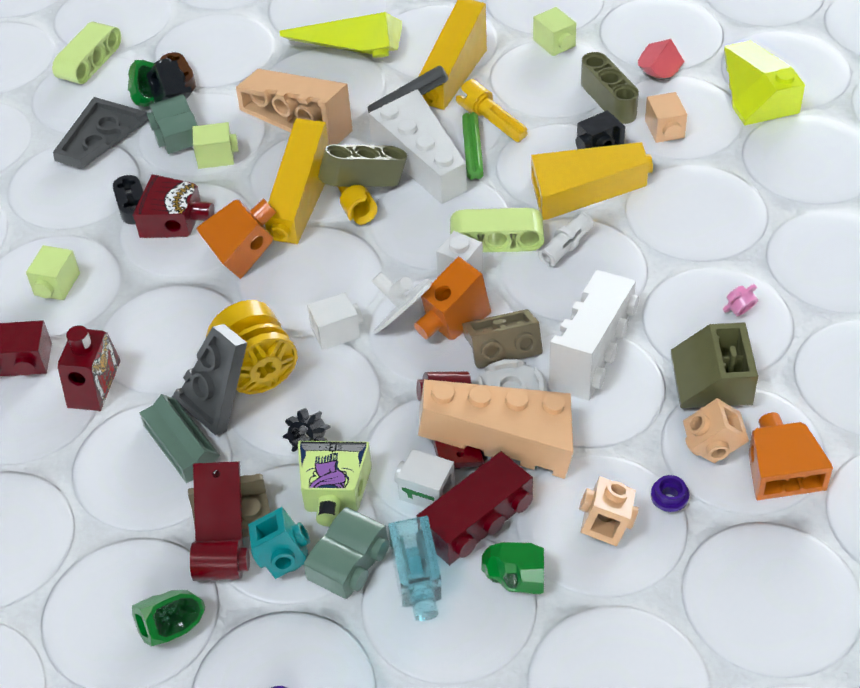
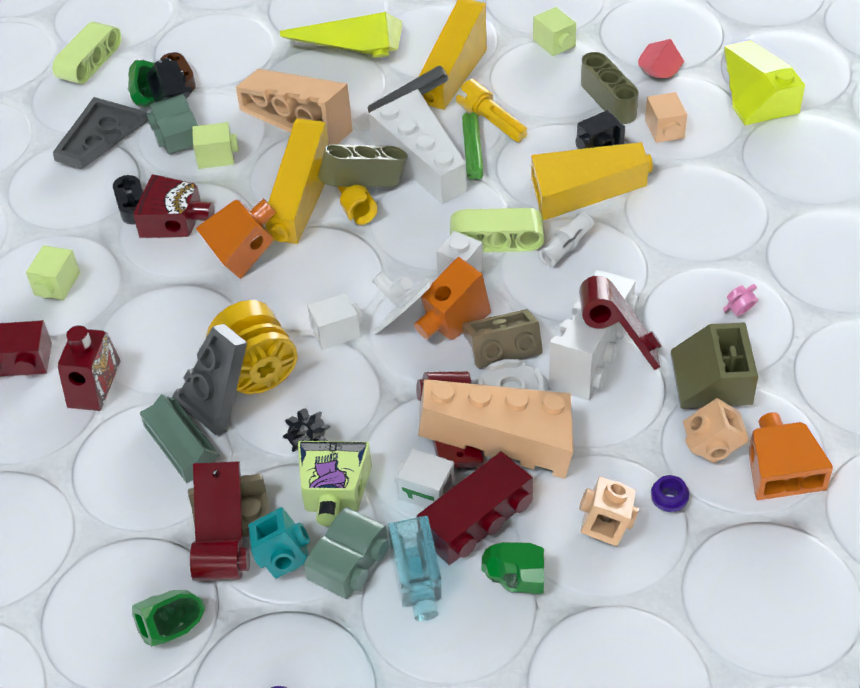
none -> dark red door [579,276,662,370]

